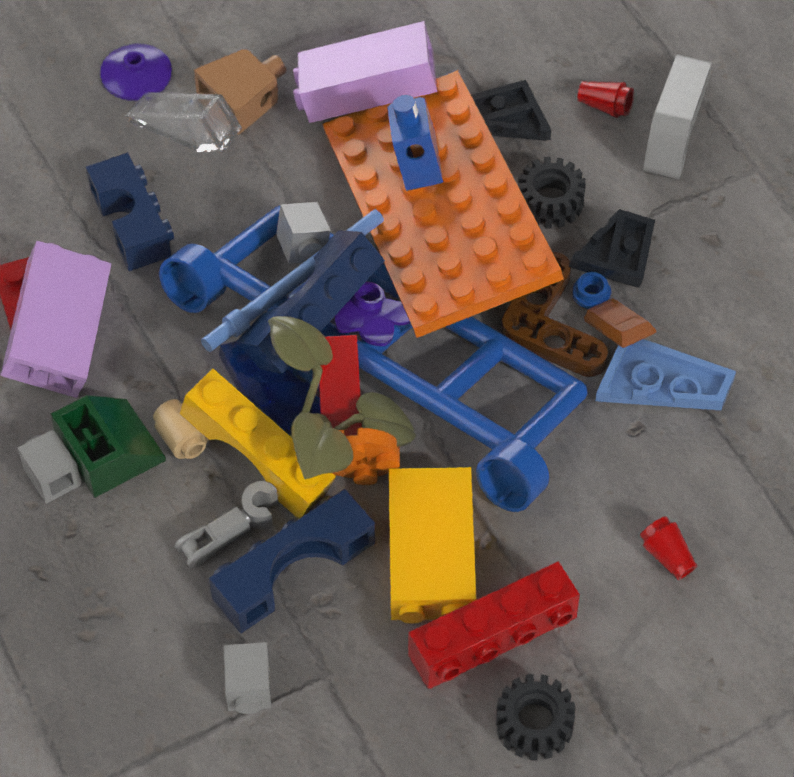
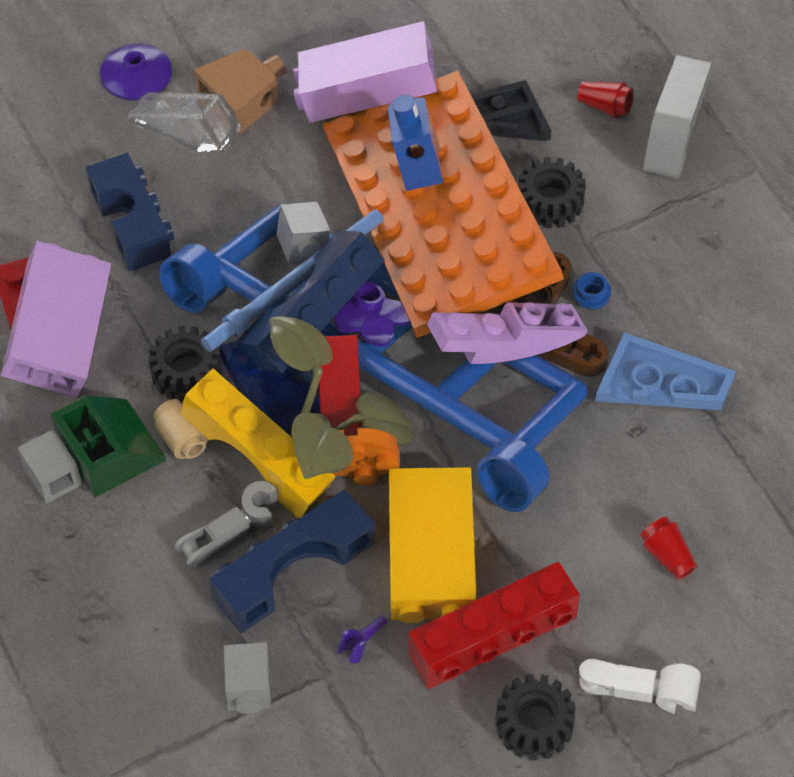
black wing [569,209,655,288] -> none
dark orange tile [584,298,656,348] -> none
none -> black tyre [148,326,222,402]
none -> dark purple hand [337,615,388,663]
none -> lavender slope [427,302,588,364]
none -> white piece [579,659,701,714]

